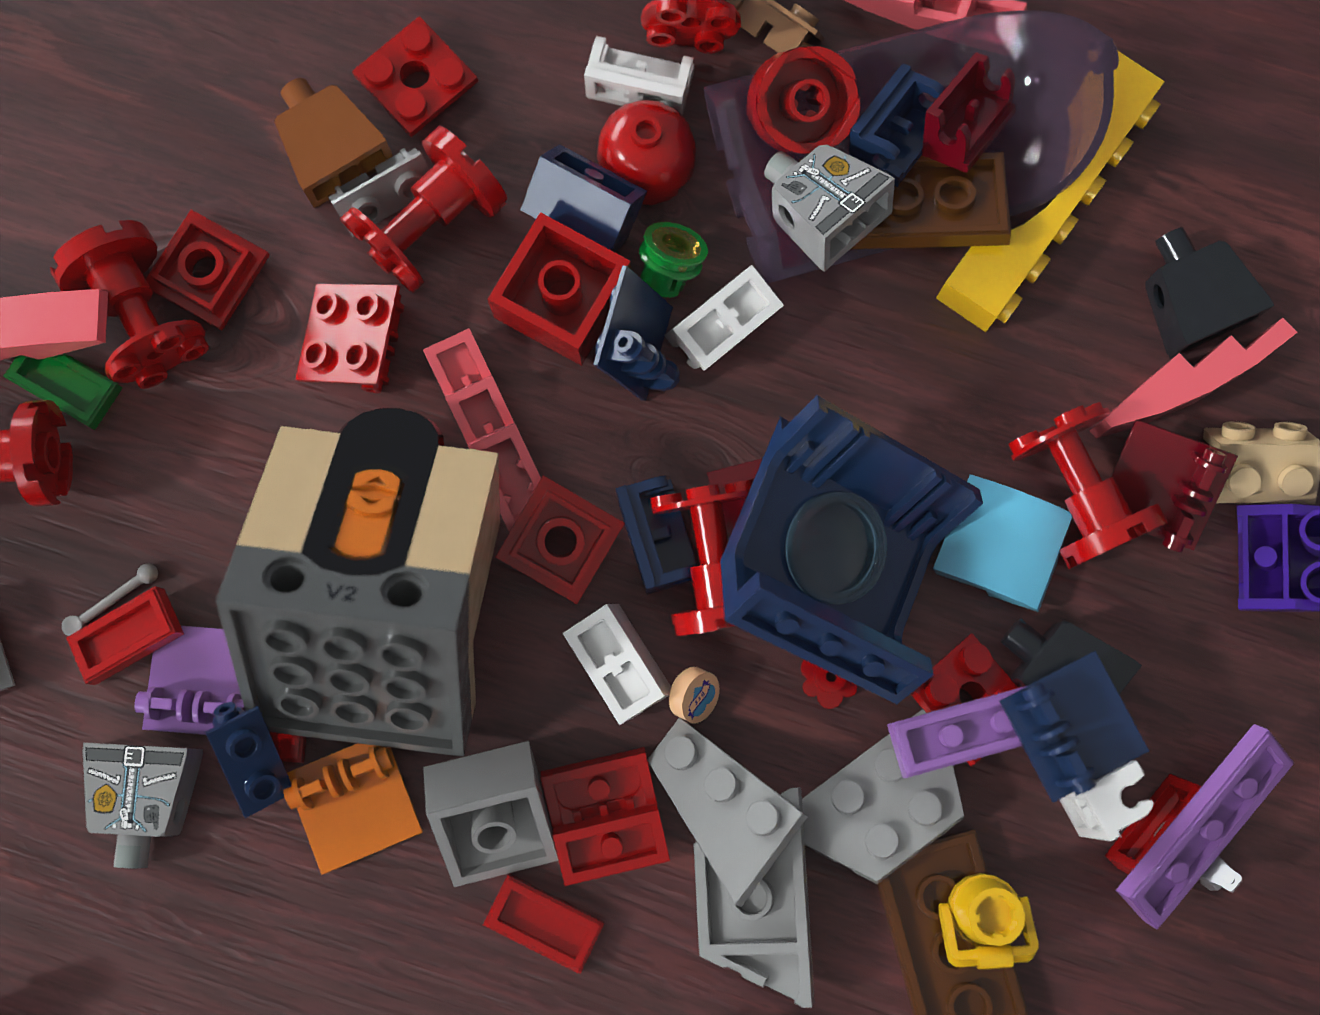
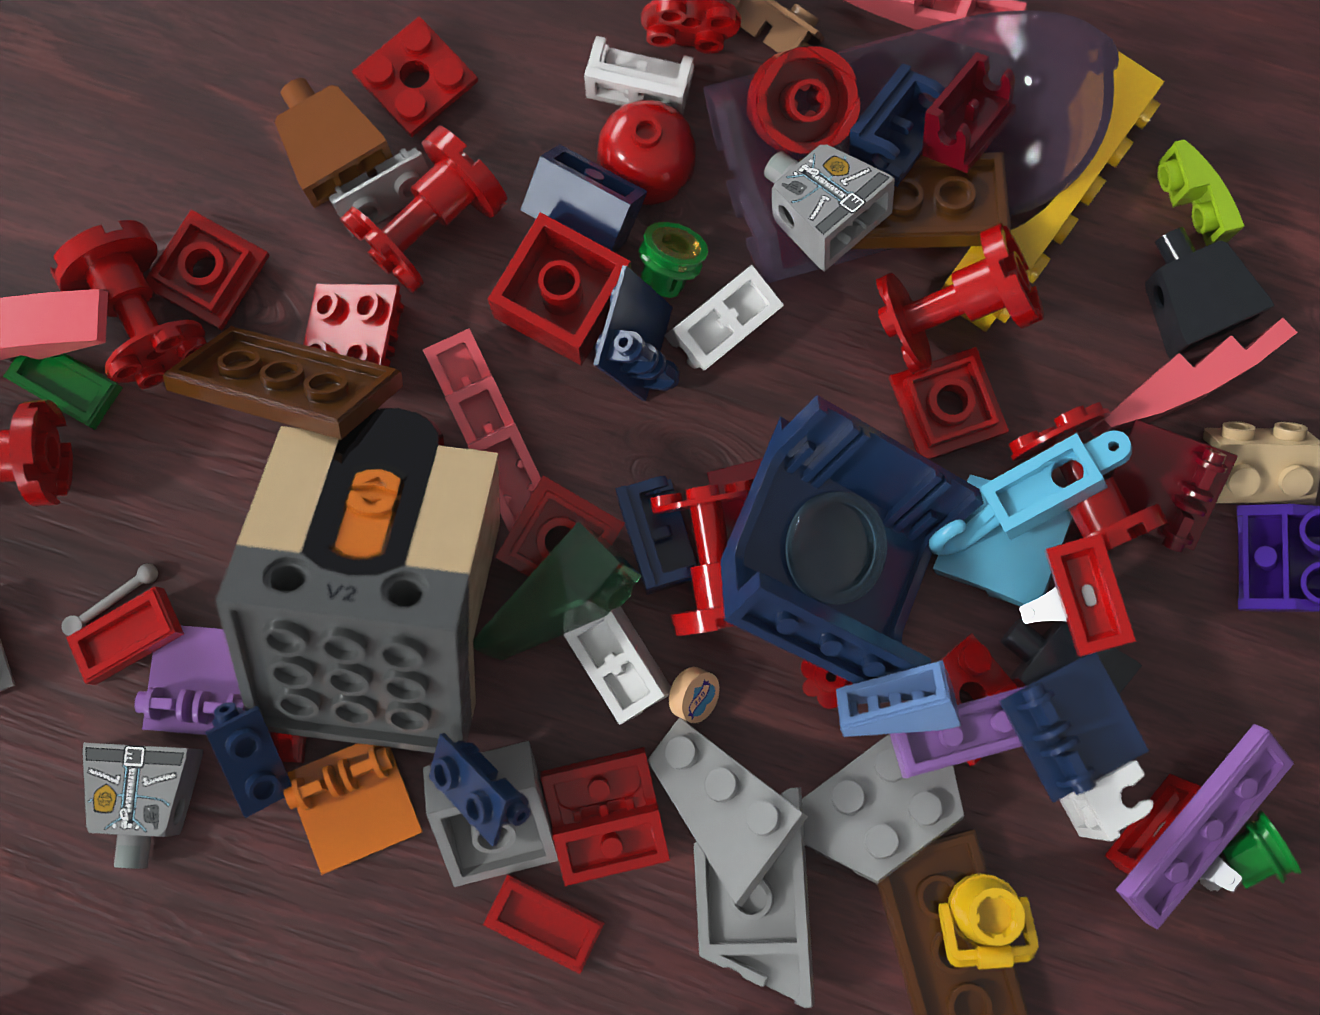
none -> reddish brown tile [163,326,403,440]
none -> dark blue hinge [429,732,531,847]
none -> clear green slope [473,522,642,660]
none -> medium blue slope [836,660,961,737]
none -> red piece [876,223,1044,374]
none -> red piece [889,347,1009,460]
none -> medium azure piece [929,430,1132,556]
none -> red piece [1020,533,1136,657]
none -> lime slope [1158,139,1245,246]
none -> green piece [1222,810,1302,889]

